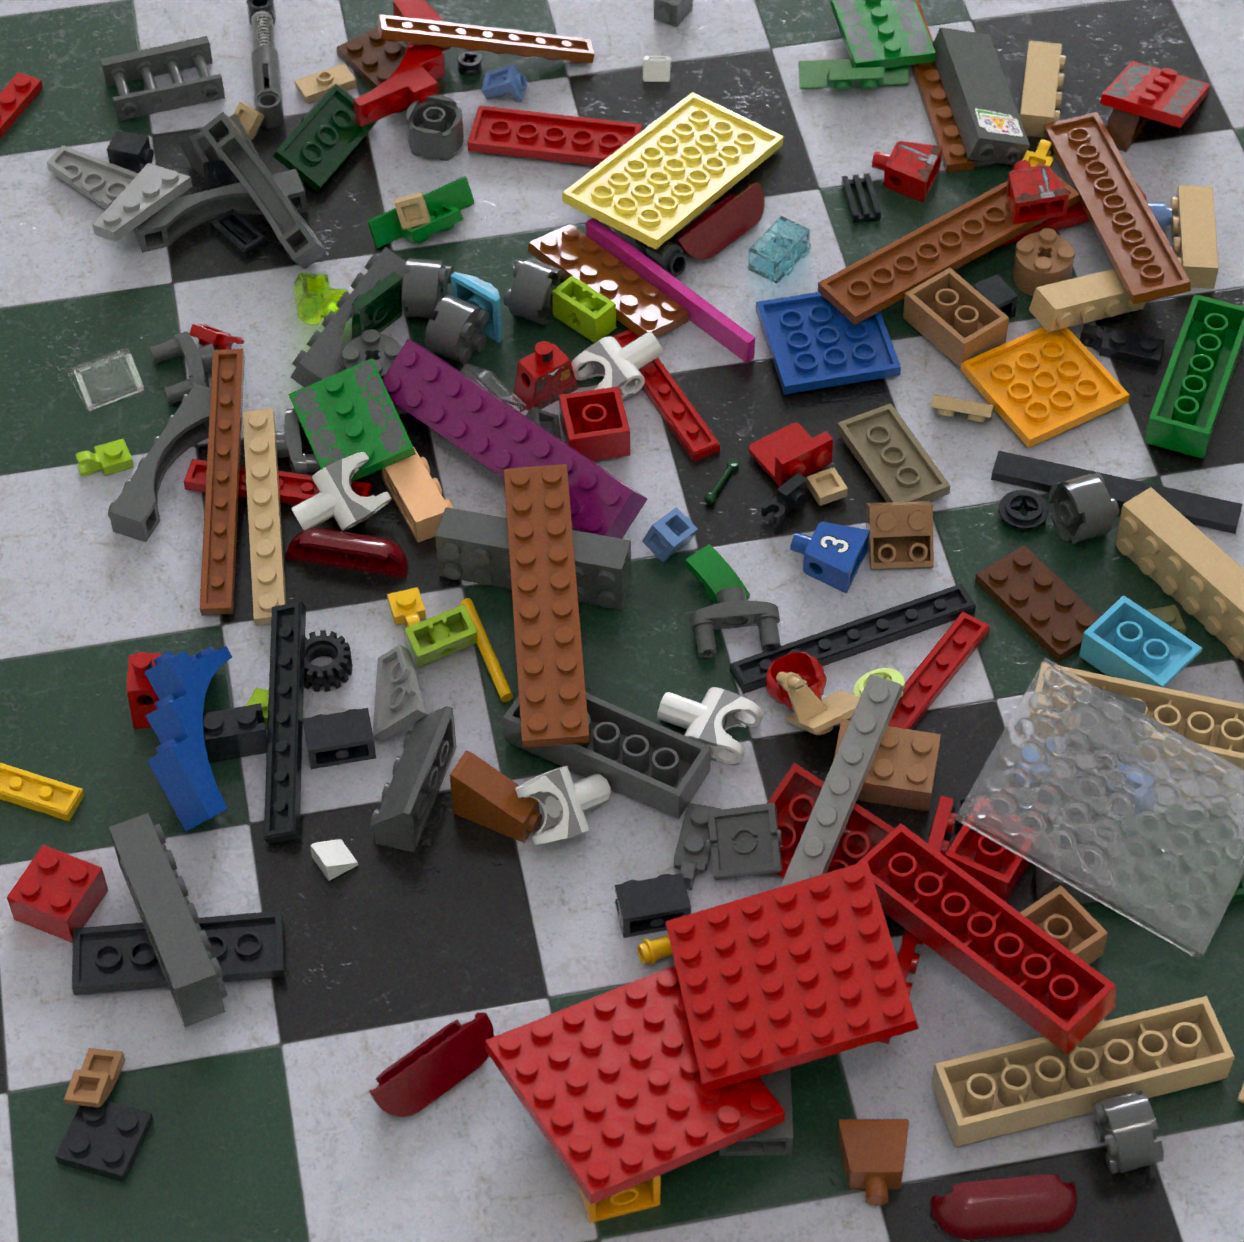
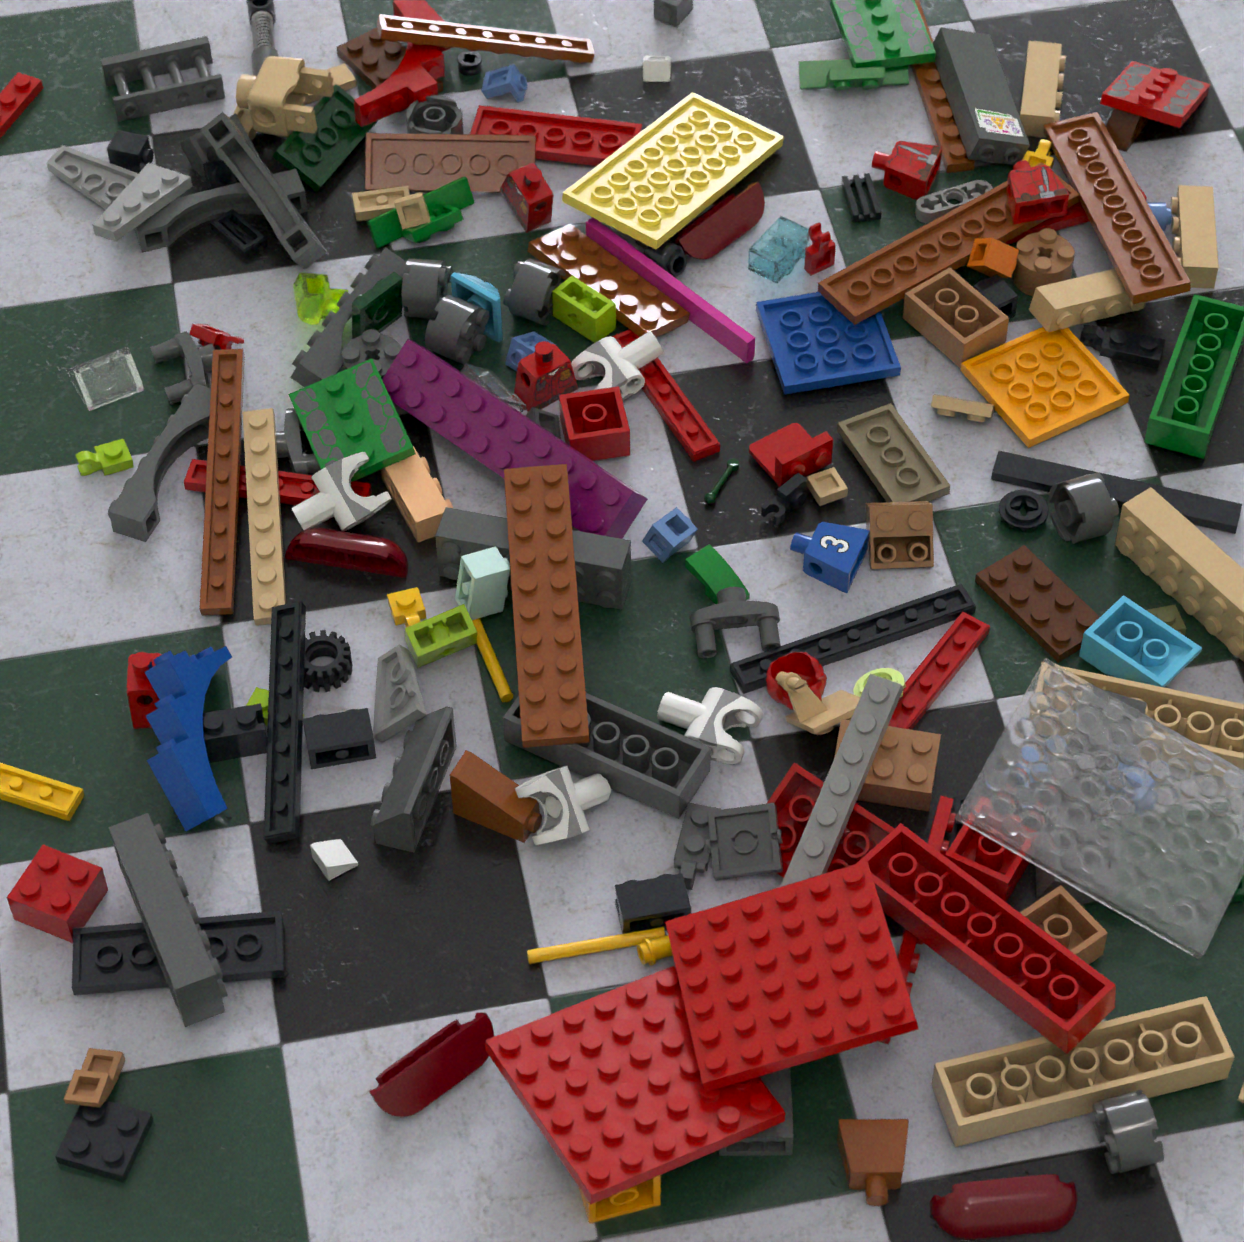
none -> tan piece [236,56,334,138]
none -> tan plate [352,186,410,221]
none -> dark orange plate [365,133,536,193]
none -> light aqua brick [455,546,511,620]
none -> red torso [500,163,554,233]
none -> medium blue bracket [505,331,556,371]
none -> yellow bar [527,927,665,964]
none -> red plate [804,222,836,276]
none -> light grey beam [915,180,993,224]
none -> orange brick [967,238,1019,278]

